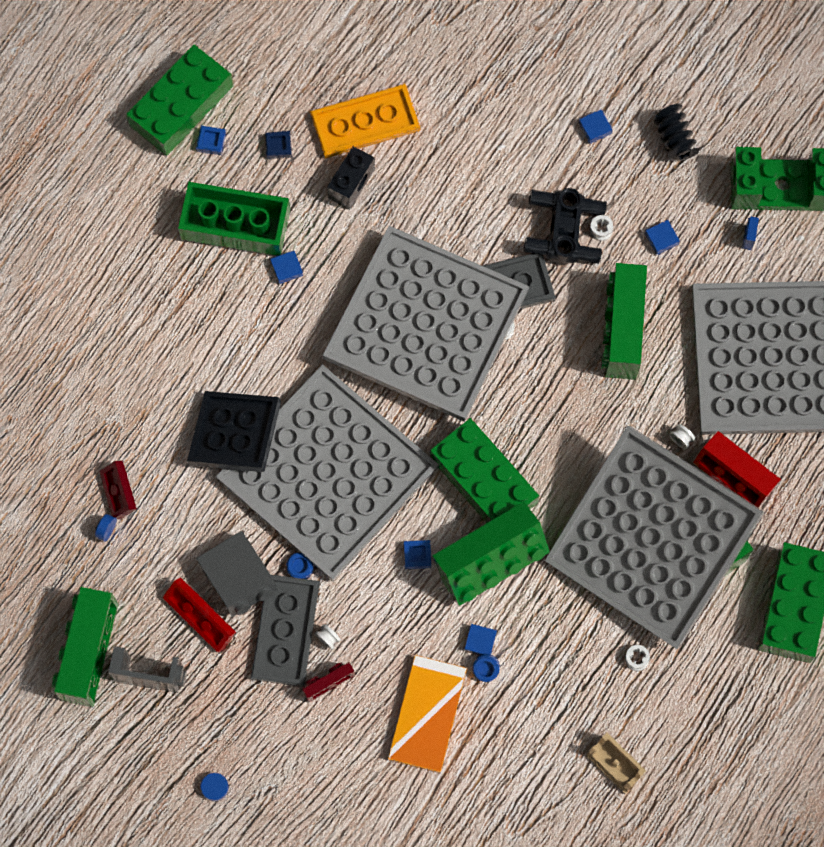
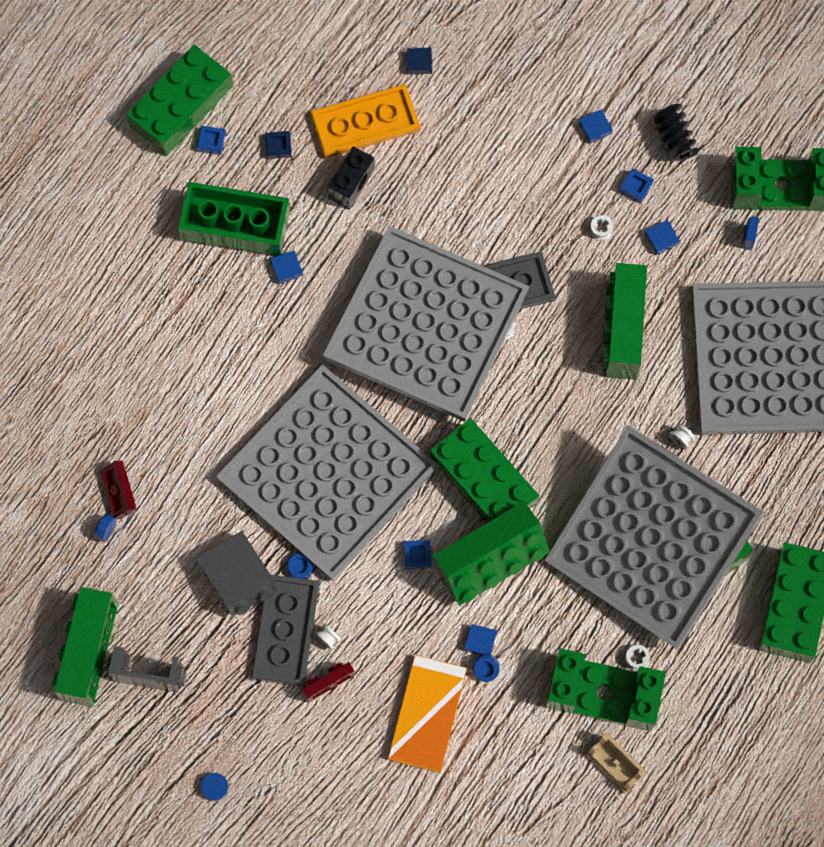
red plate [163,577,236,653] -> none
black plate [187,391,281,472] -> none
black piece [523,188,607,265] -> none
red brick [693,431,781,508] -> none
none -> dark blue tile [407,47,432,74]
none -> green plate [546,648,666,732]
none -> blue tile [619,168,654,203]

